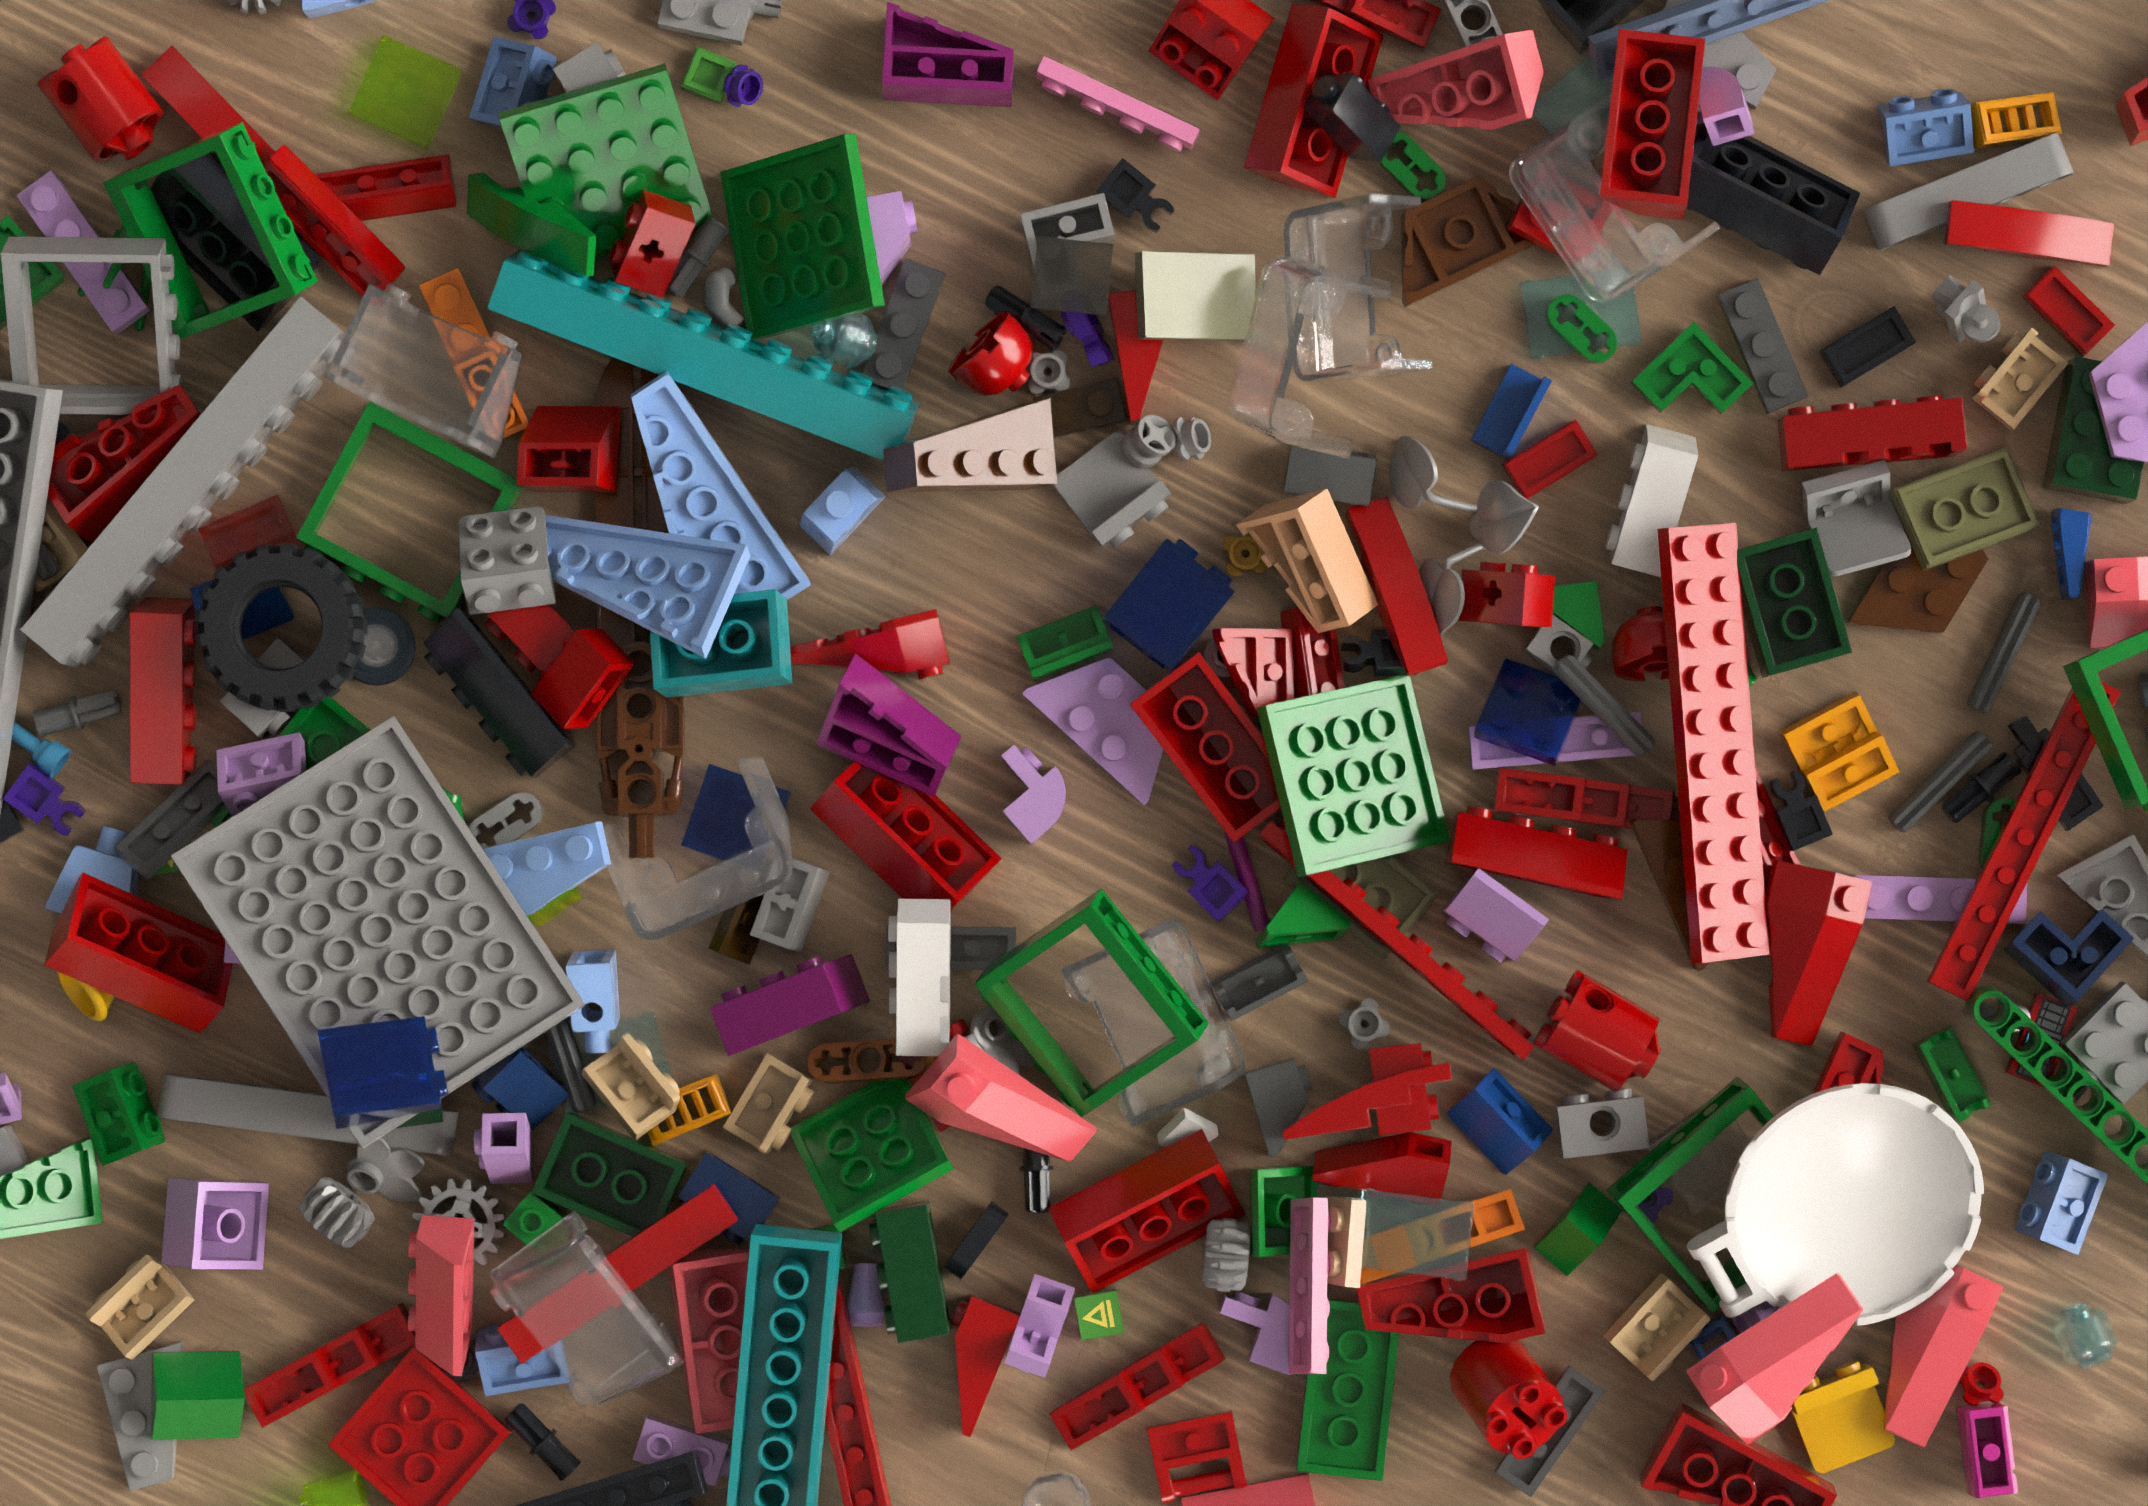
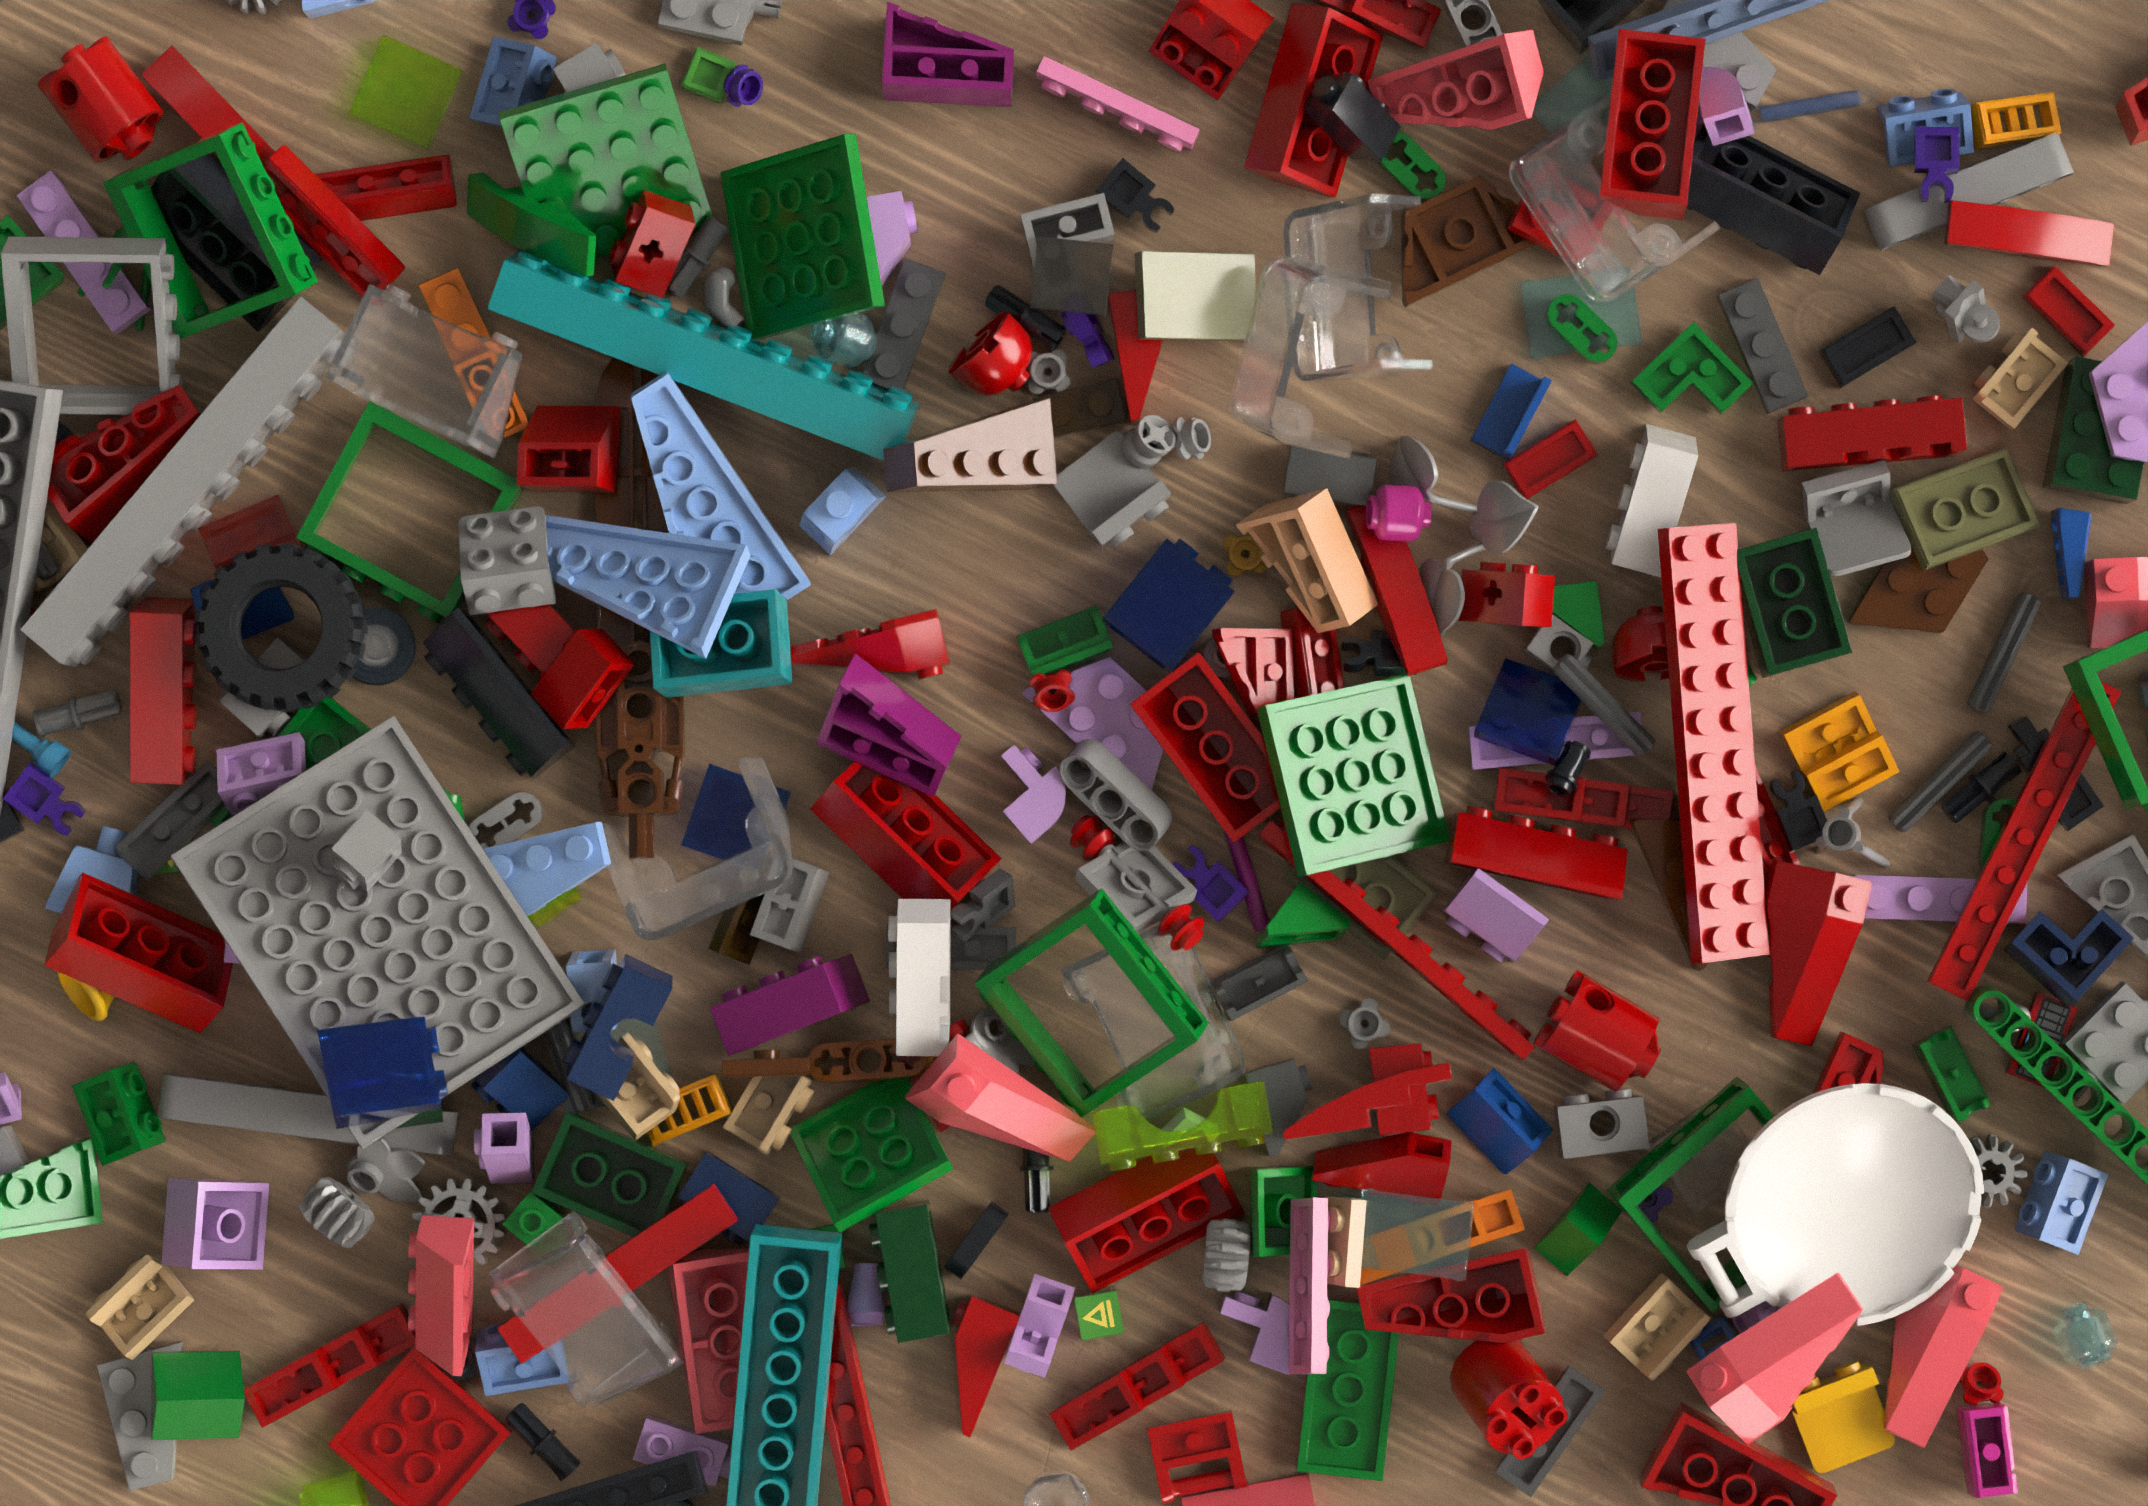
none -> light grey brick [331,809,402,892]
none -> dark blue arch [563,954,673,1101]
none -> reddish brown plate [722,1050,812,1077]
none -> dark grey plate [950,868,1016,941]
none -> red plate [1029,670,1075,712]
none -> light grey beam [1059,739,1172,851]
none -> light grey plate [1070,815,1204,951]
none -> clear neon green arch [1091,1081,1273,1171]
none -> dark pink head [1366,484,1431,542]
none -> black pin [1545,740,1591,798]
none -> medium blue piece [1750,90,1873,123]
none -> light grey plant [1815,797,1890,867]
none -> dark purple plate [1914,126,1959,203]
none -> light grey gear [1970,1134,2027,1208]

